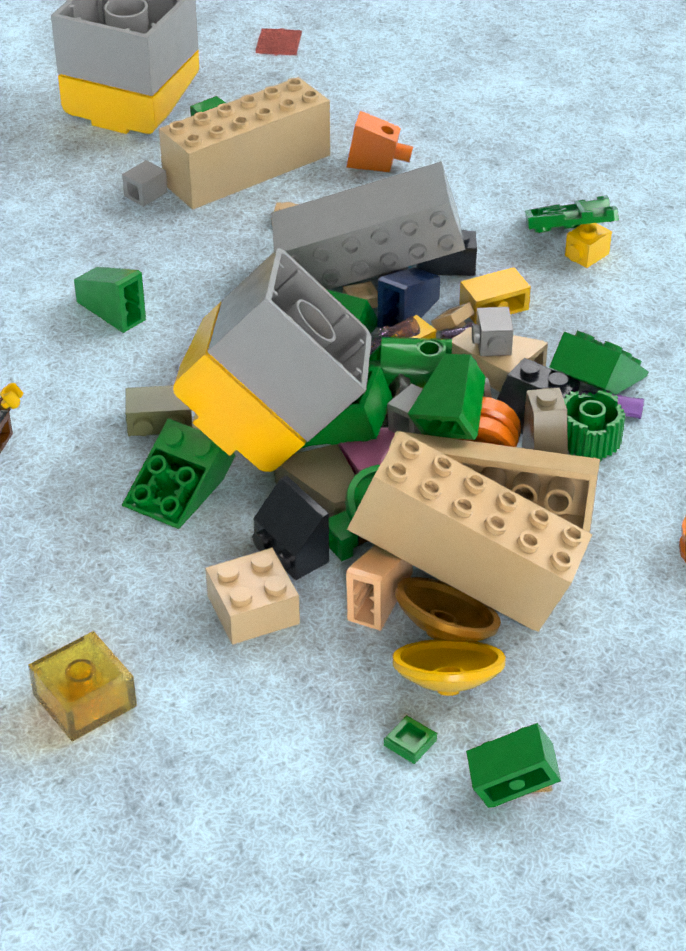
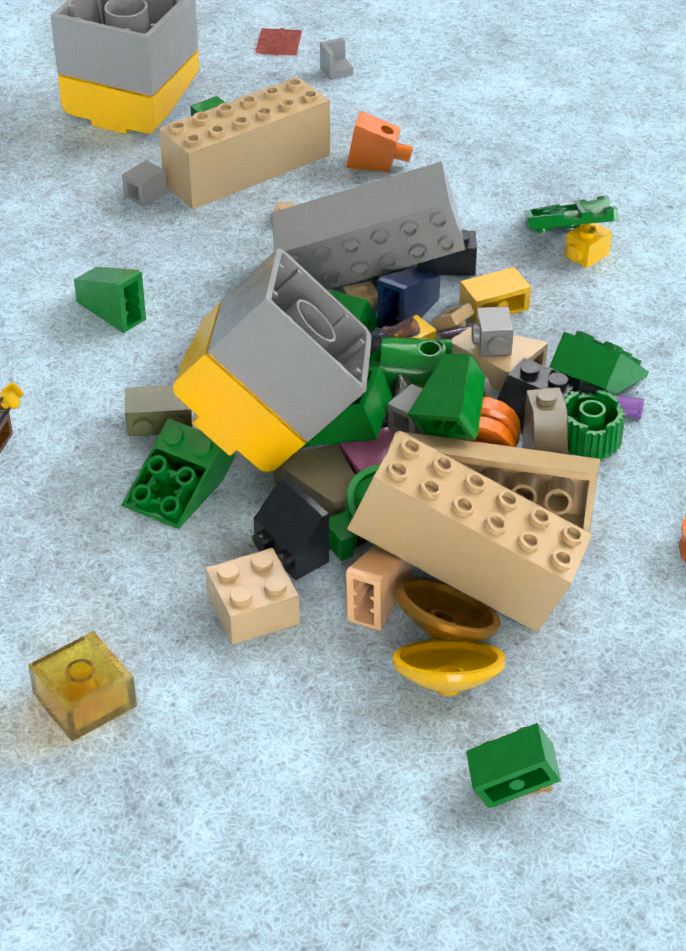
green tile [384,715,438,764] -> none
none -> light grey panel [320,38,353,80]

